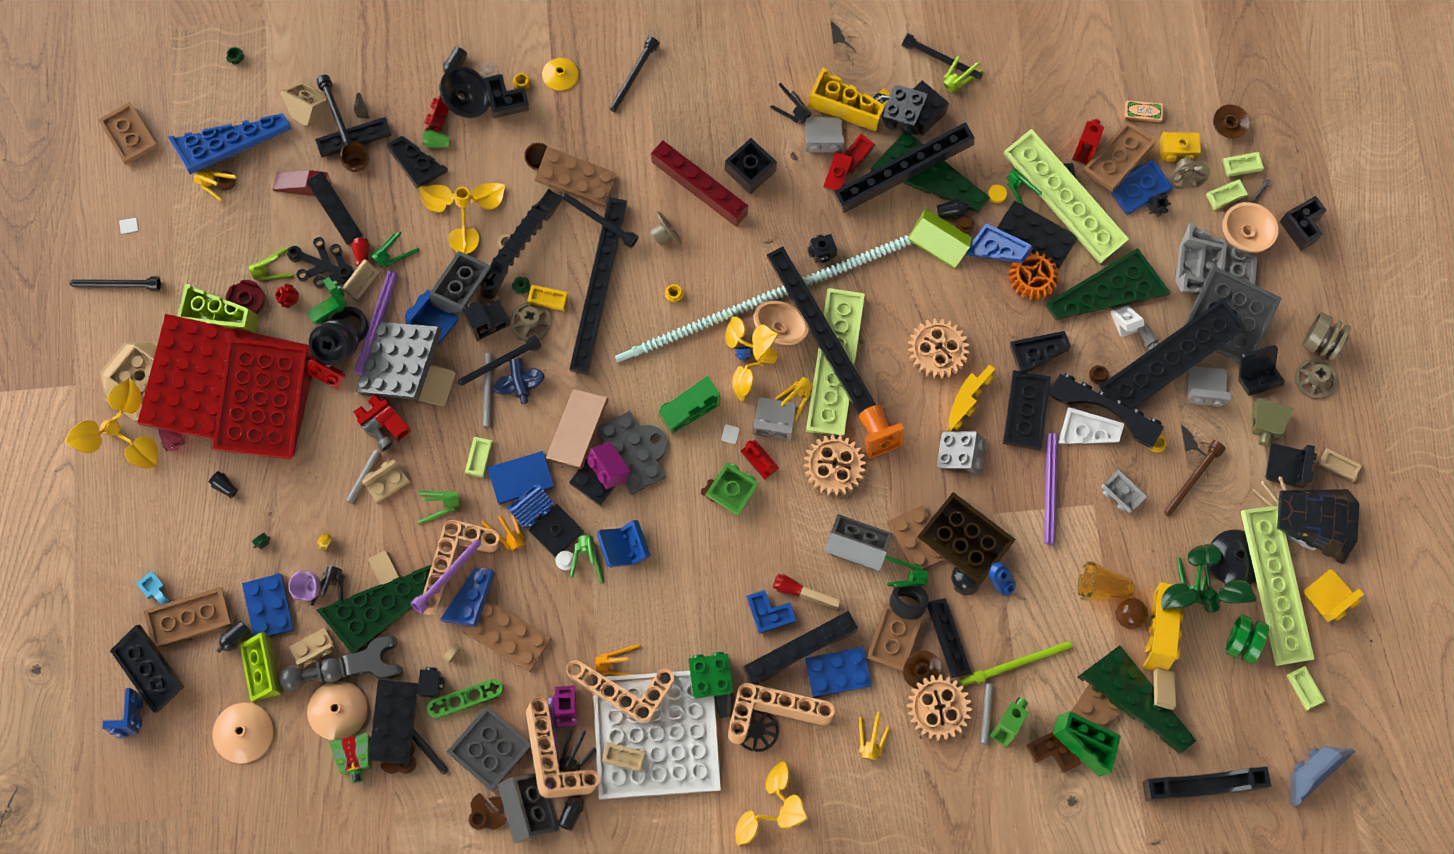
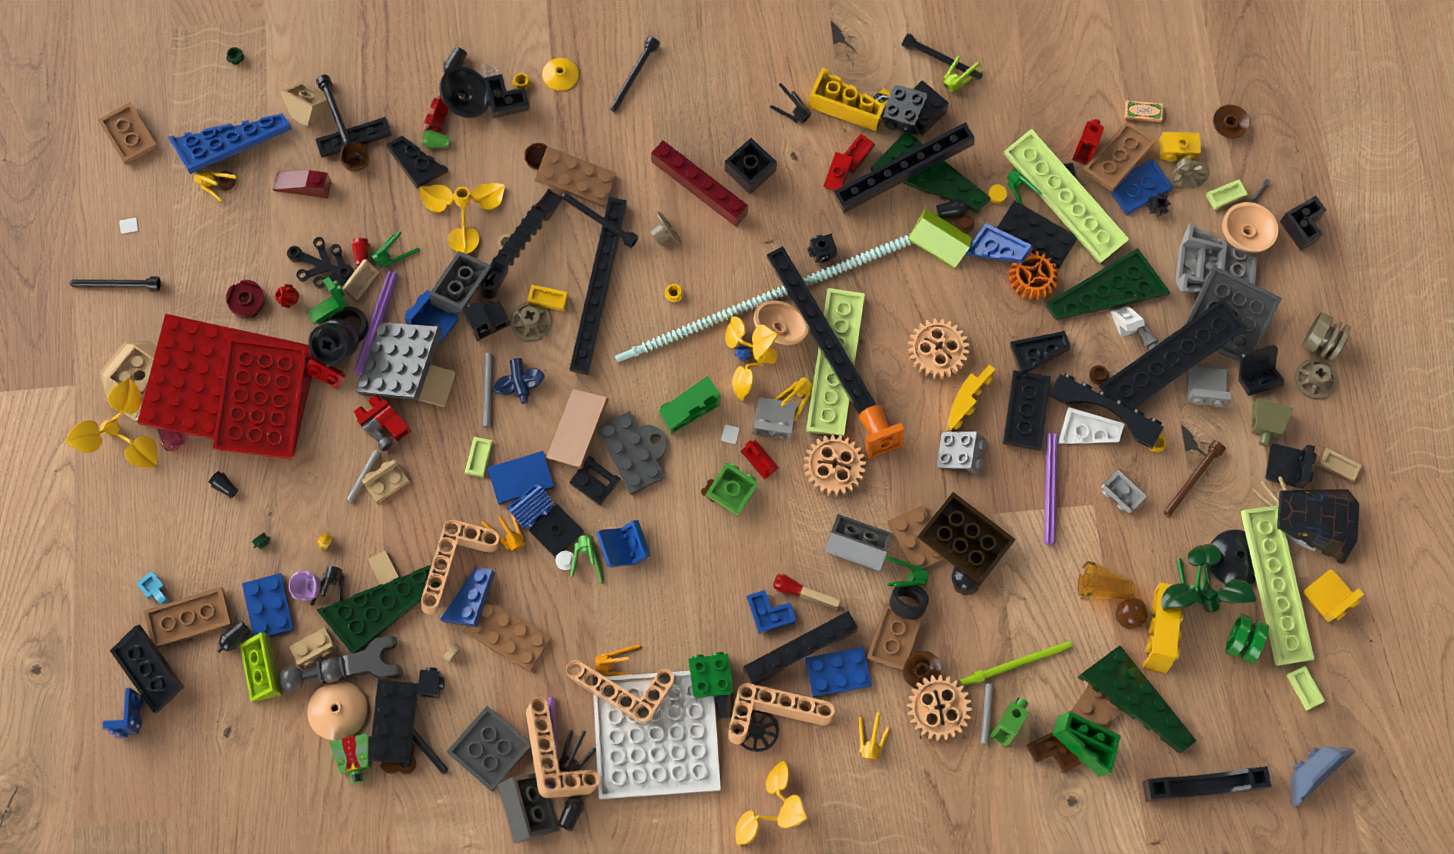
lime wedge [177,284,259,333] -> none
light nougat dish [213,703,274,764] -> none
lime plant [249,247,294,282] -> none
black plate [306,171,363,245] -> none
clear smoke slope [353,93,370,119] -> none
medium lavender piece [410,540,481,614] -> none
bright green plant [418,491,460,524] -> none
bright green beam [427,679,503,719] -> none
black piece [458,335,542,386] -> none
reddish brown plate [469,793,507,830] -> none
dark green plate [512,277,530,294] -> none
magenta brick [554,686,577,728] -> none
magenta brick [587,442,630,489] -> none
tan plate [602,742,646,772] -> none
light grey bracket [805,117,844,153] -> none
black plate [927,598,971,678] -> none
blue plate [989,562,1016,596] -> none
tan tile [1154,668,1176,710] -> none
yellowish green plate [1222,152,1264,177] -> none

